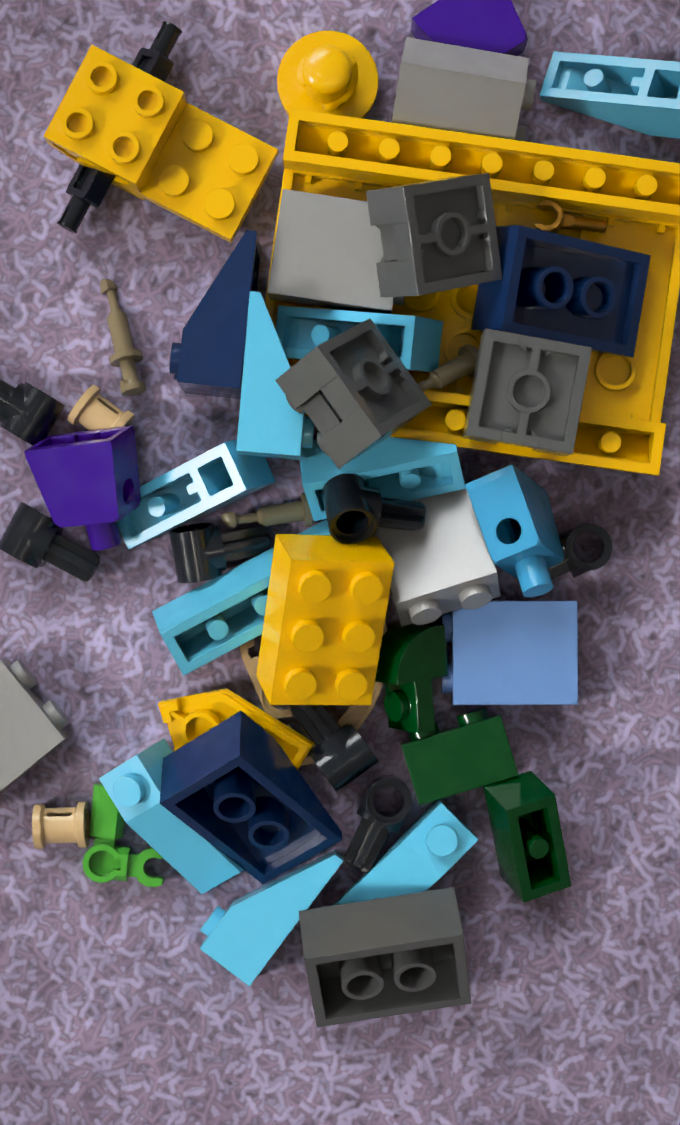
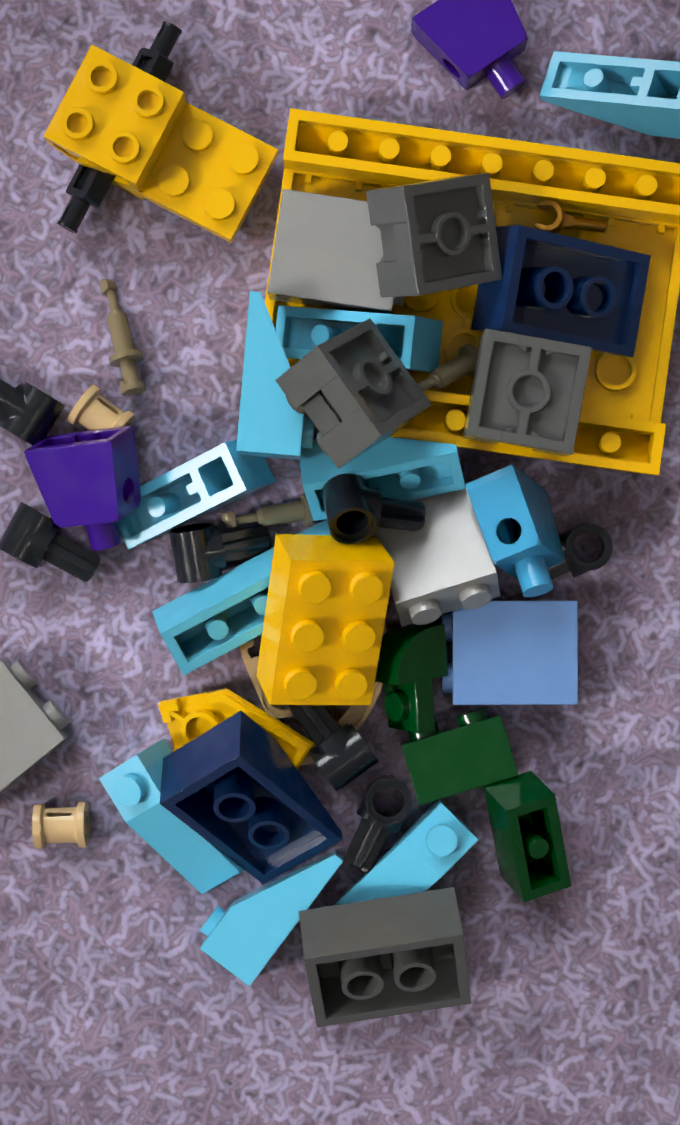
bright green bar [82,783,164,887] -> none
dark blue slope [169,230,261,399] -> none
yellow plate [277,31,378,119] -> none
light grey brick [392,37,536,141] -> none

